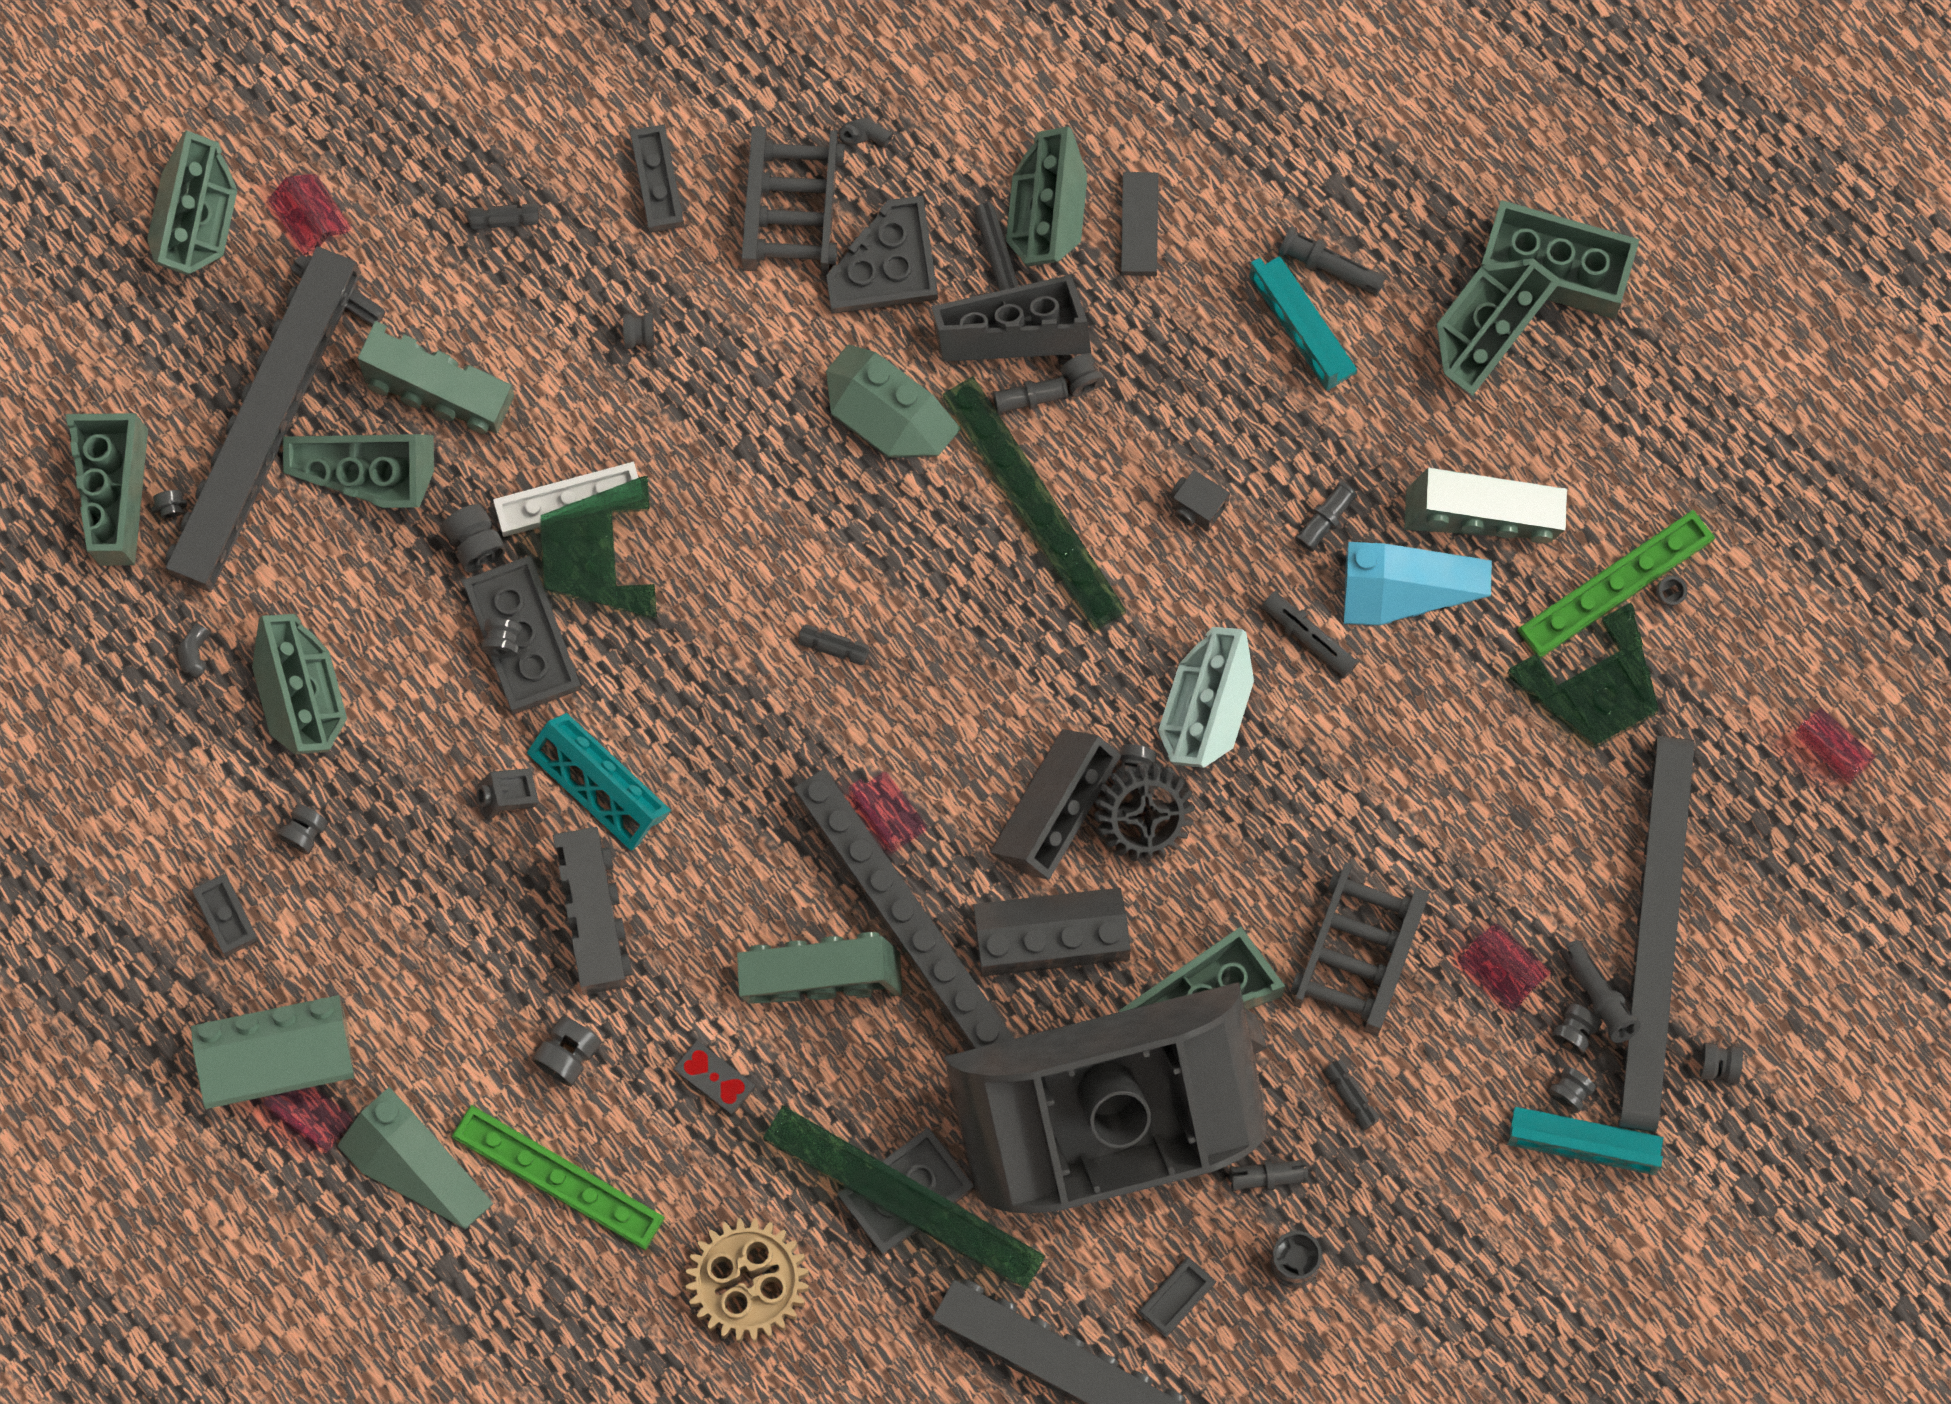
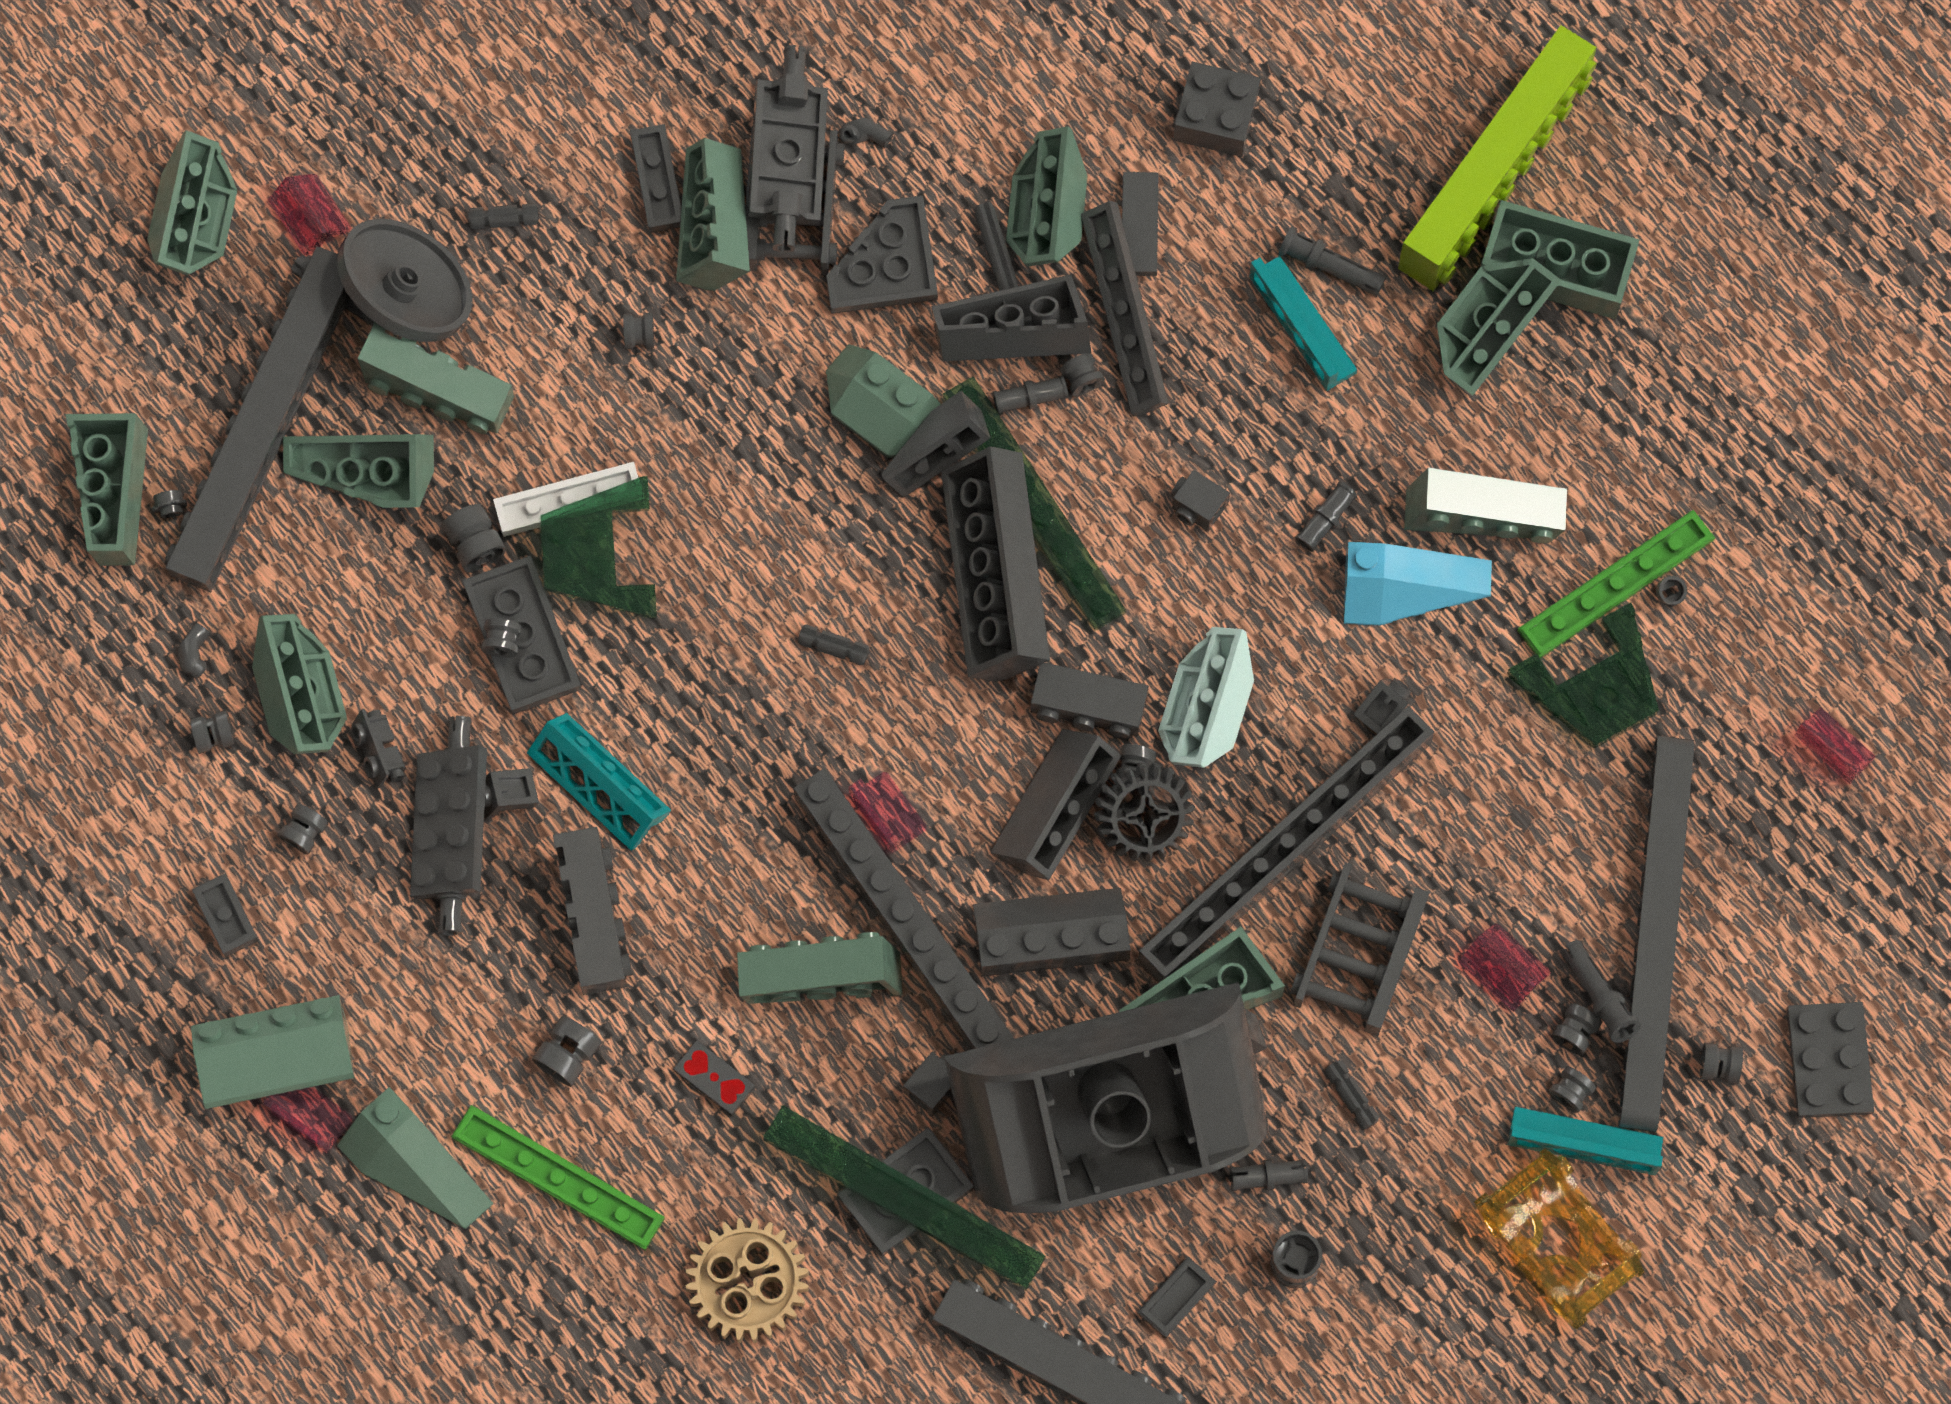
dark grey pin [1261,590,1359,679] -> none
none -> dark grey wheel [190,710,235,754]
none -> dark grey dish [337,219,473,342]
none -> dark grey hinge [351,709,406,789]
none -> dark grey plate [410,716,487,936]
none -> sand green wedge [676,138,750,291]
none -> dark grey plate [747,45,828,253]
none -> dark grey slope [882,391,990,498]
none -> dark grey brick [903,1052,952,1116]
none -> dark grey brick [941,446,1050,682]
none -> dark grey brick [1031,663,1149,739]
none -> dark grey plate [1081,201,1169,416]
none -> dark grey brick [1138,706,1434,983]
none -> dark grey brick [1173,61,1261,157]
none -> dark grey bracket [1354,678,1415,734]
none -> lime brick [1398,25,1597,292]
none -> clear yellow fence [1474,1148,1645,1329]
none -> dark grey plate [1786,1002,1874,1118]

